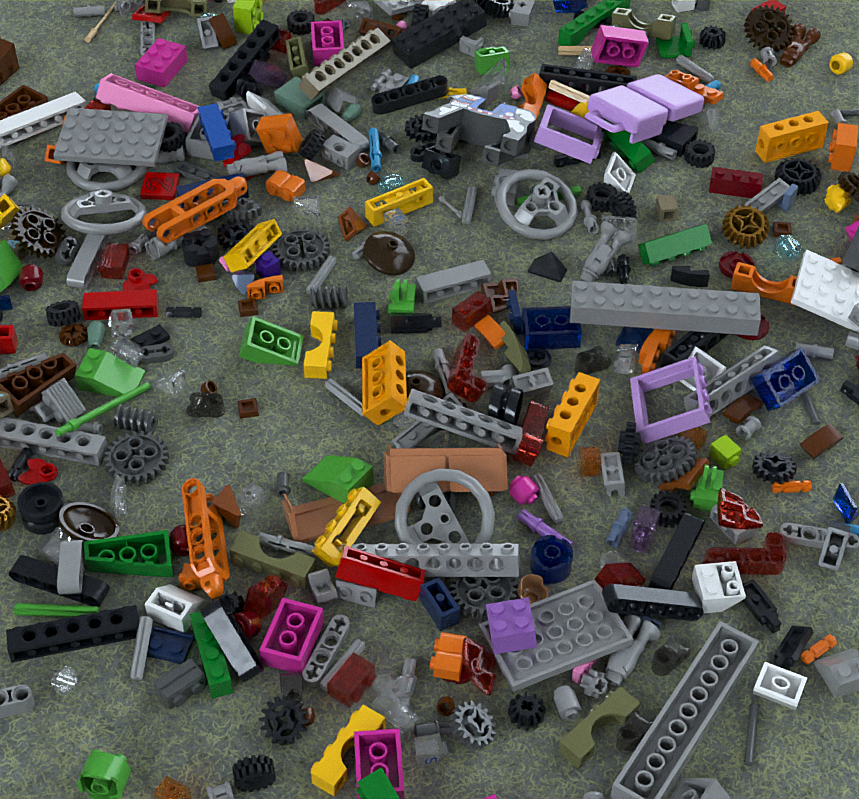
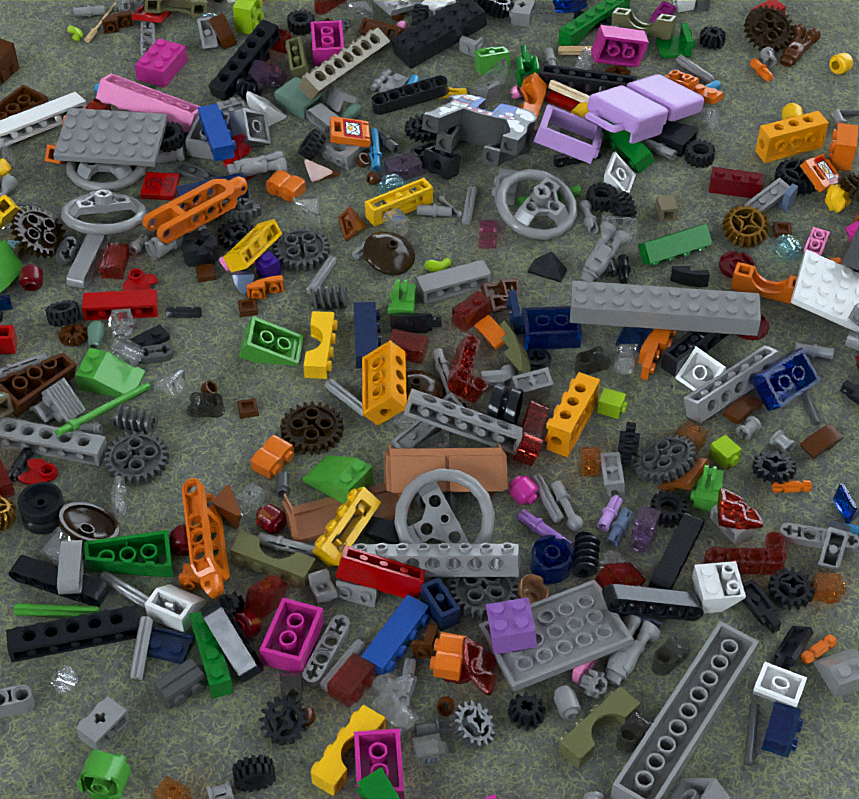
orange brick [256,113,303,155] -> none
lavender window [630,356,712,444] -> none
none -> lime arm [67,25,83,42]
none -> light grey brick [76,696,130,751]
none -> light grey axle [99,571,150,608]
none -> reddish brown slope [102,10,134,34]
none -> orange brick [250,435,294,479]
none -> dark red head [256,504,287,534]
none -> dark brown gear [280,401,344,455]
none -> orange container [329,116,371,147]
none -> blue brick [361,594,431,680]
none -> black slope [363,516,400,544]
none -> clear purple brick [383,151,422,184]
none -> clear red brick [387,329,428,364]
none -> reddish brown bracket [411,624,440,659]
none -> light grey pin [417,204,452,218]
none -> lime arm [424,258,452,272]
none -> clear pink slope [479,220,497,249]
none -> green plant [515,45,540,86]
none -> light grey pin [544,47,557,65]
none -> light grey pin [551,481,583,531]
none -> black piece [571,531,601,578]
none -> lime brick [597,388,628,419]
none -> lavender axle [597,495,623,532]
none -> magenta plate [650,1,676,23]
none -> clear blue brick [762,701,803,758]
none -> black gear [768,567,815,610]
none -> light grey bush [769,430,796,456]
none -> yellow head [781,103,803,120]
none -> orange container [800,153,839,193]
none -> bright pink slope [803,227,830,256]
none -> clear orange brick [813,572,846,604]

